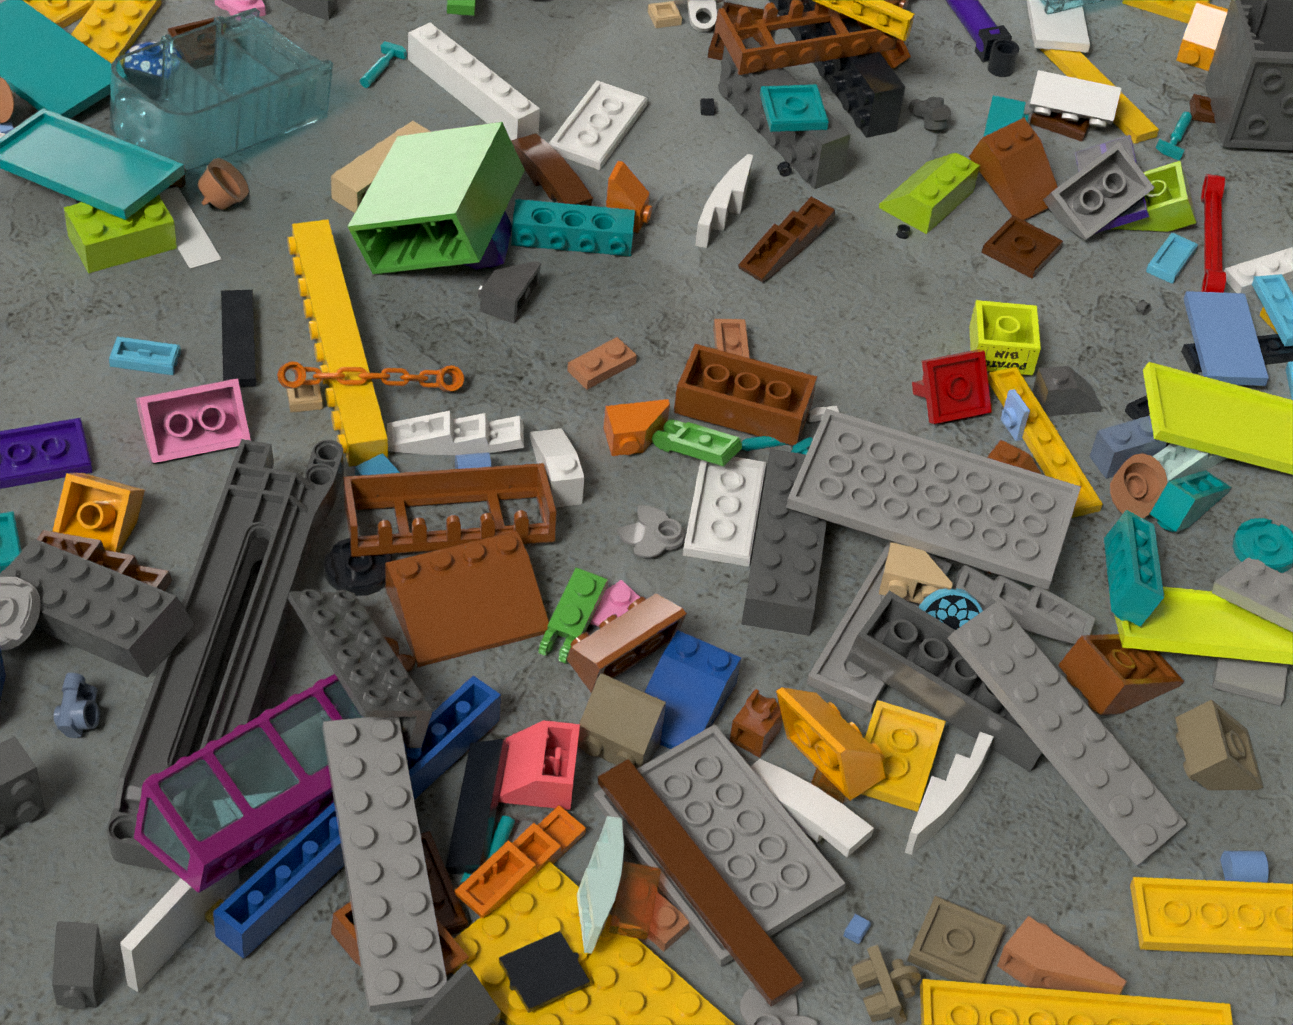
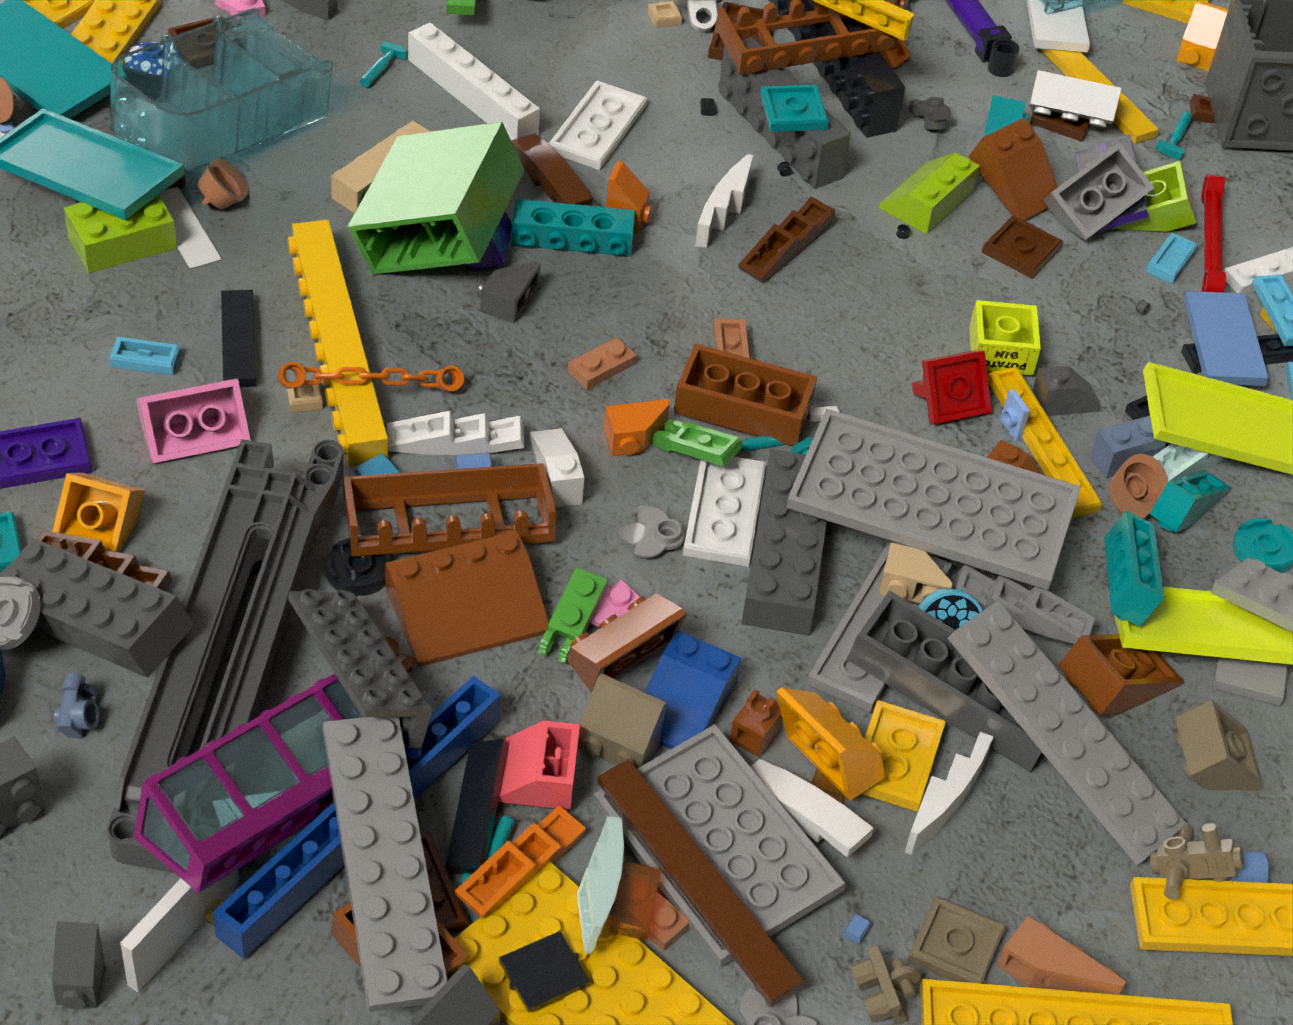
none -> dark tan piece [1150,823,1245,900]

